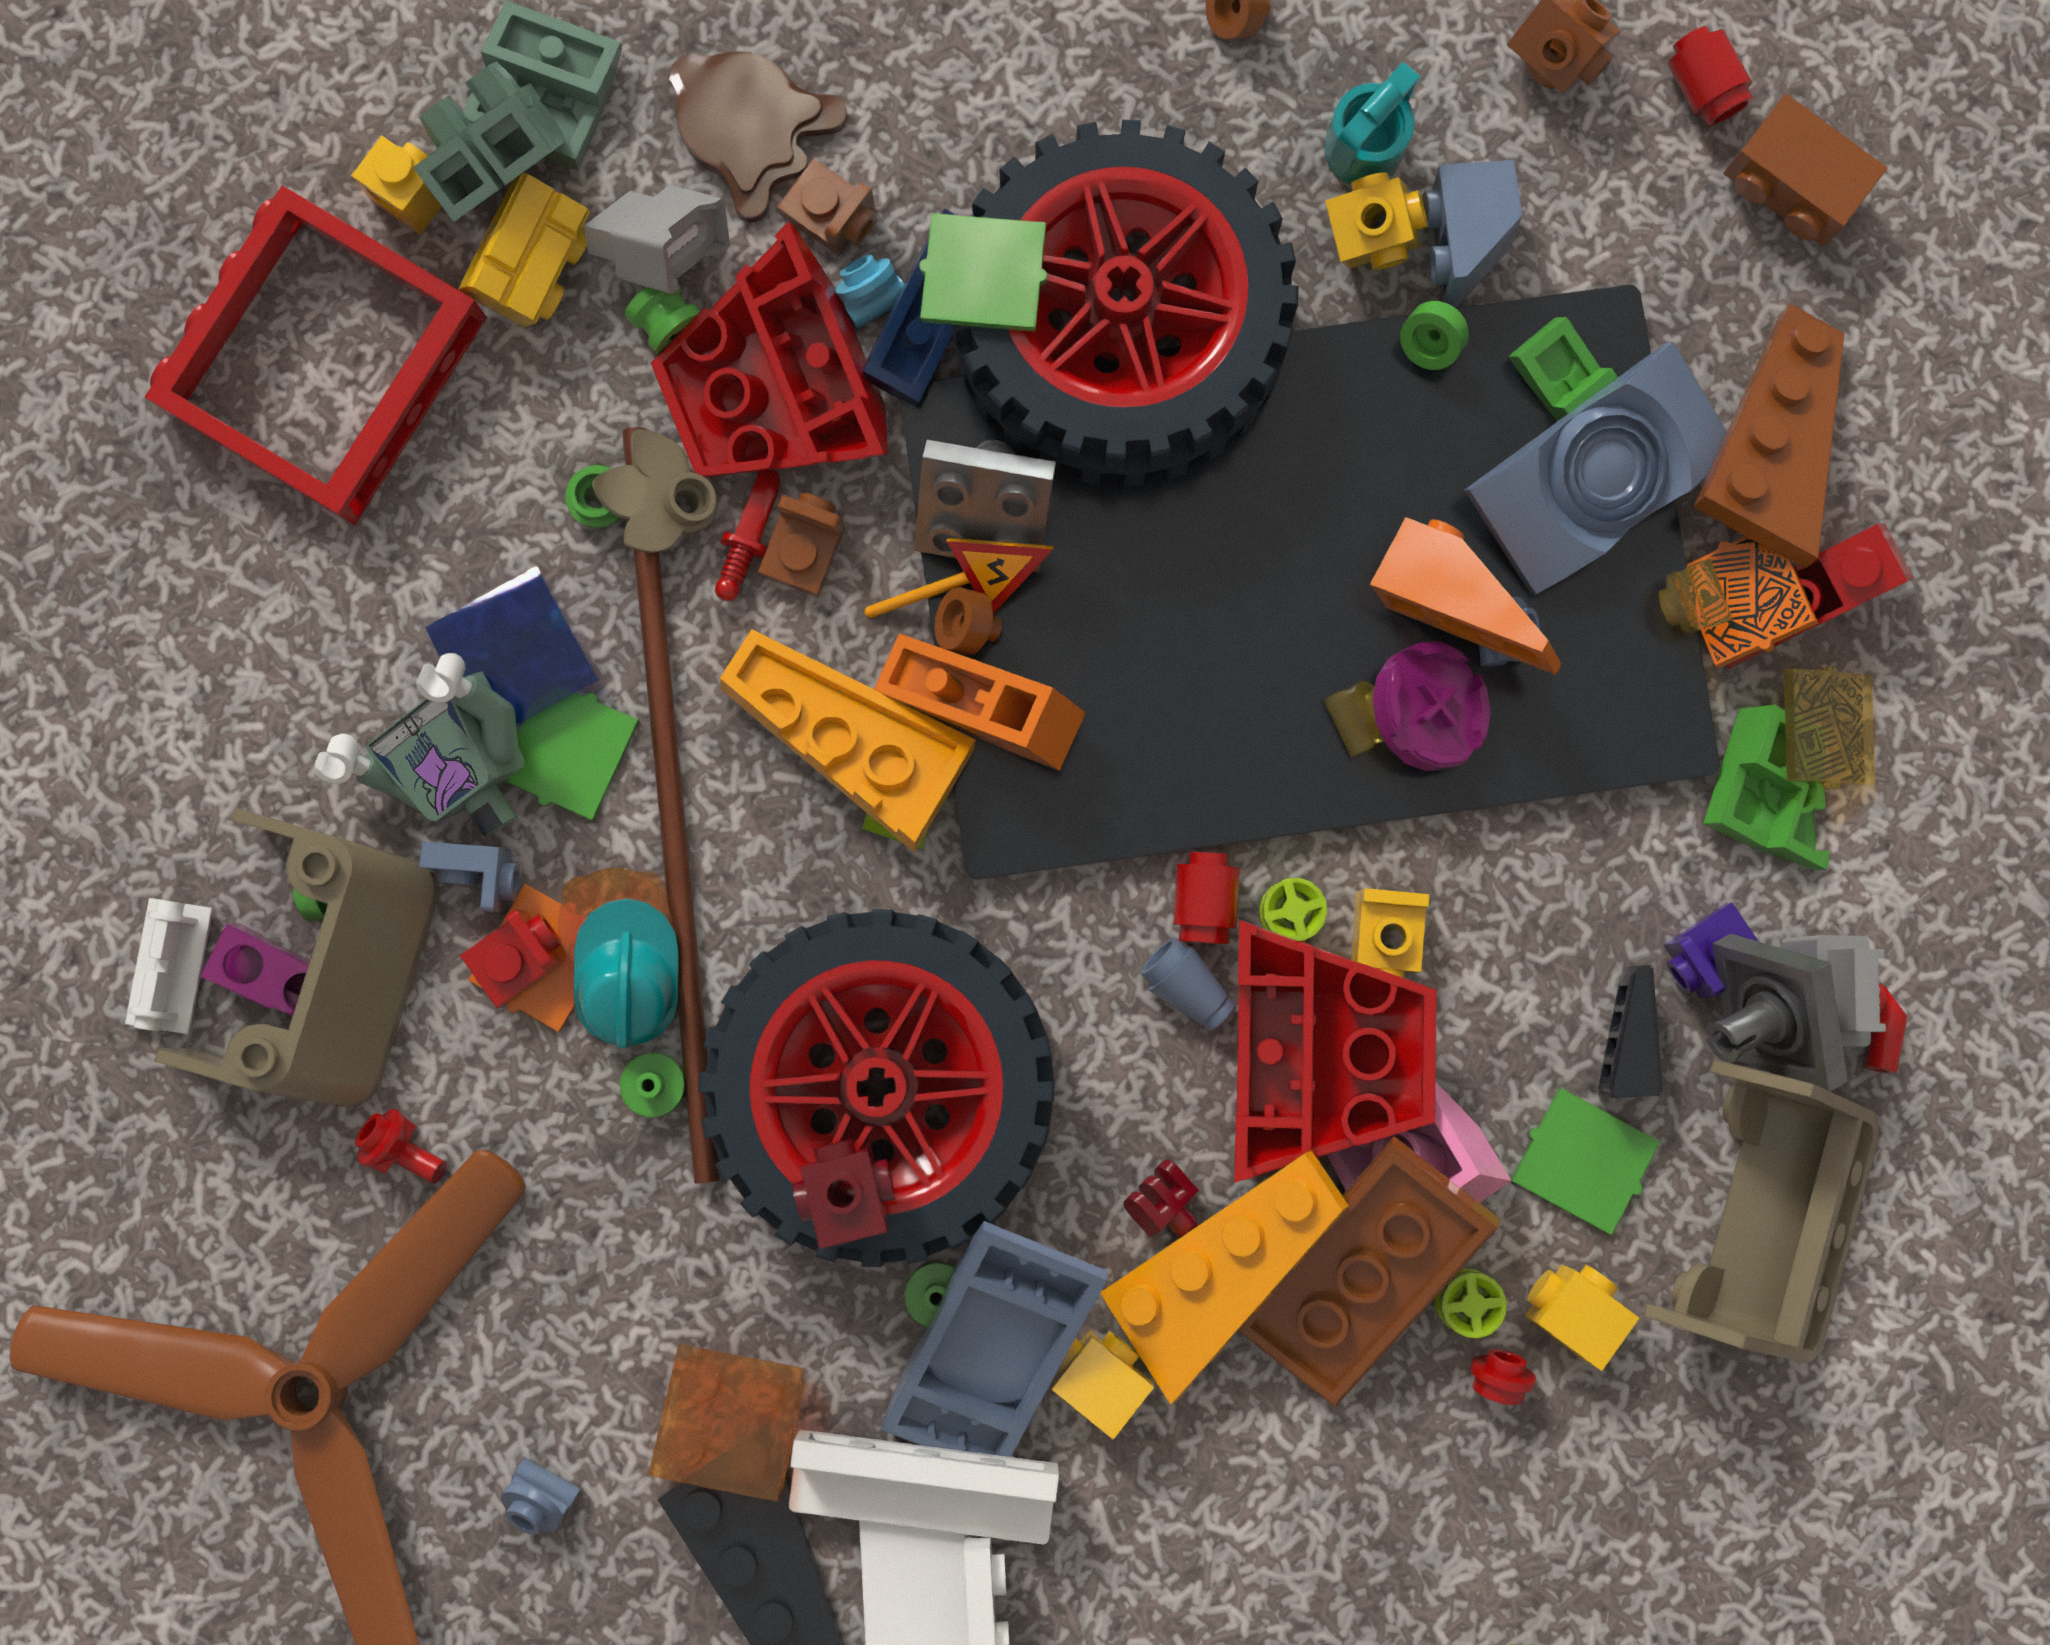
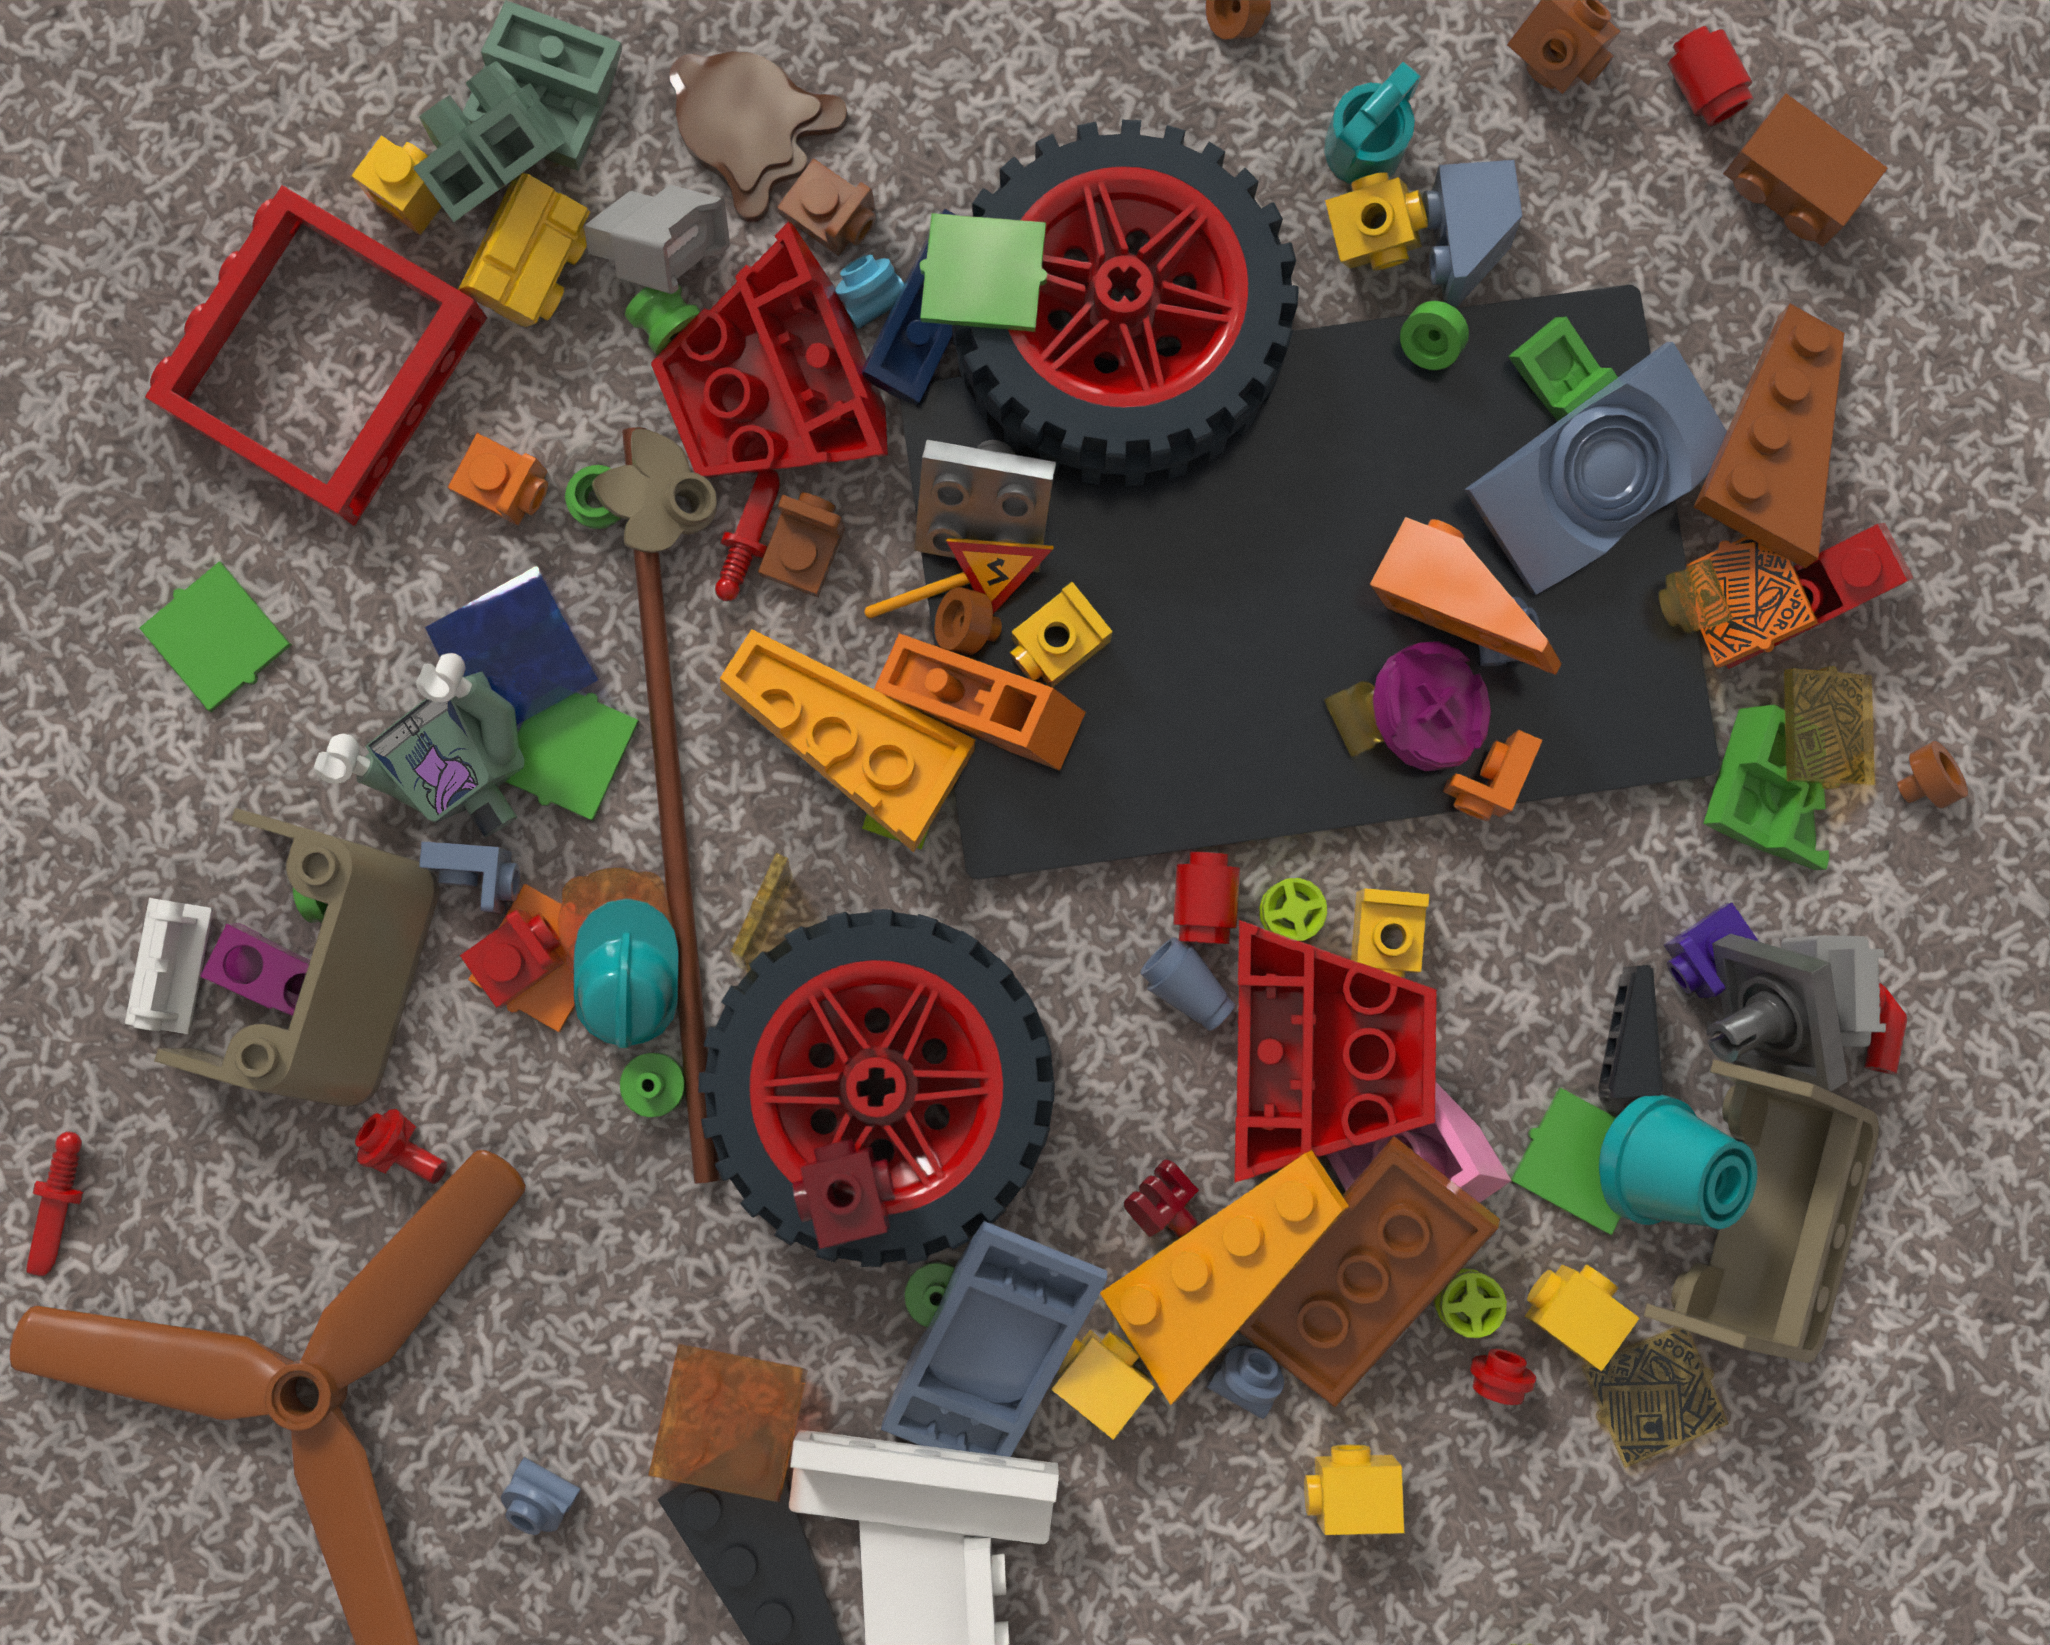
none -> red piece [26,1132,84,1276]
none -> bright green piece [139,561,291,712]
none -> orange bracket [447,433,548,526]
none -> clear yellow piece [730,853,793,972]
none -> yellow brick [1010,582,1113,687]
none -> sand blue plate [1206,1346,1284,1419]
none -> yellow brick [1304,1444,1404,1535]
none -> orange bracket [1443,730,1543,821]
none -> clear yellow piece [1581,1327,1729,1468]
none -> teal piece [1599,1094,1758,1229]
none -> dark orange tile [1897,741,1968,809]

